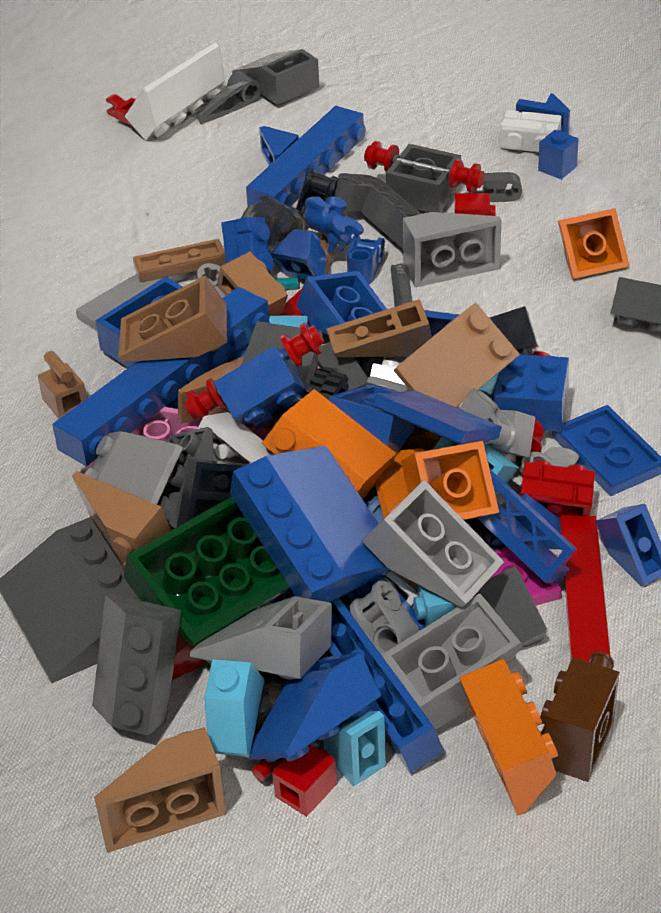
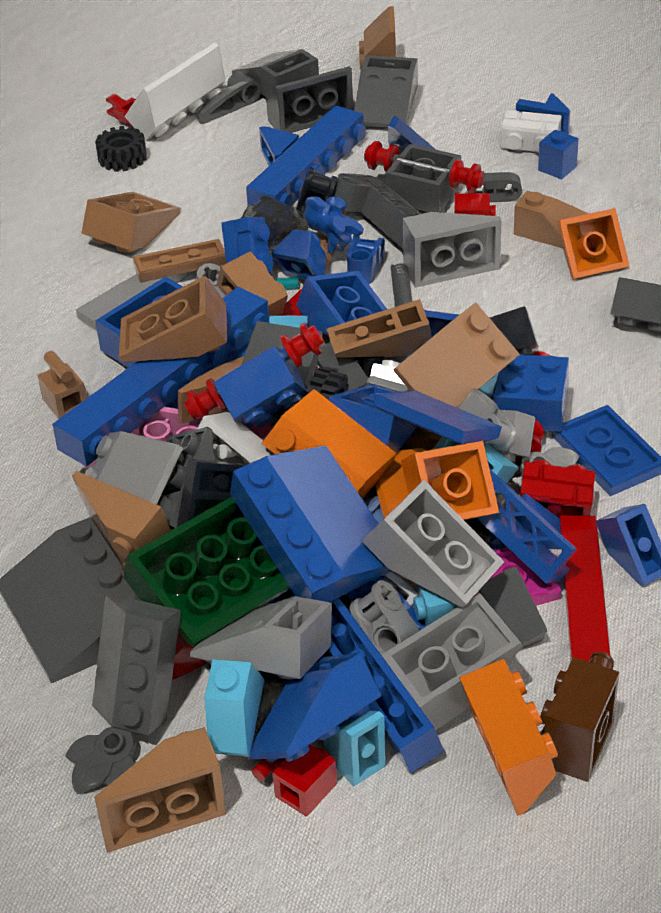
none -> dark grey plate [65,726,135,794]
none -> medium nougat slope [81,192,181,253]
none -> black tyre [95,126,147,172]
none -> dark grey slope [266,66,353,133]
none -> dark grey slope [354,55,418,128]
none -> medium nougat slope [359,6,396,70]
none -> blue wing [388,116,435,149]
none -> medium nougat slope [513,191,590,249]

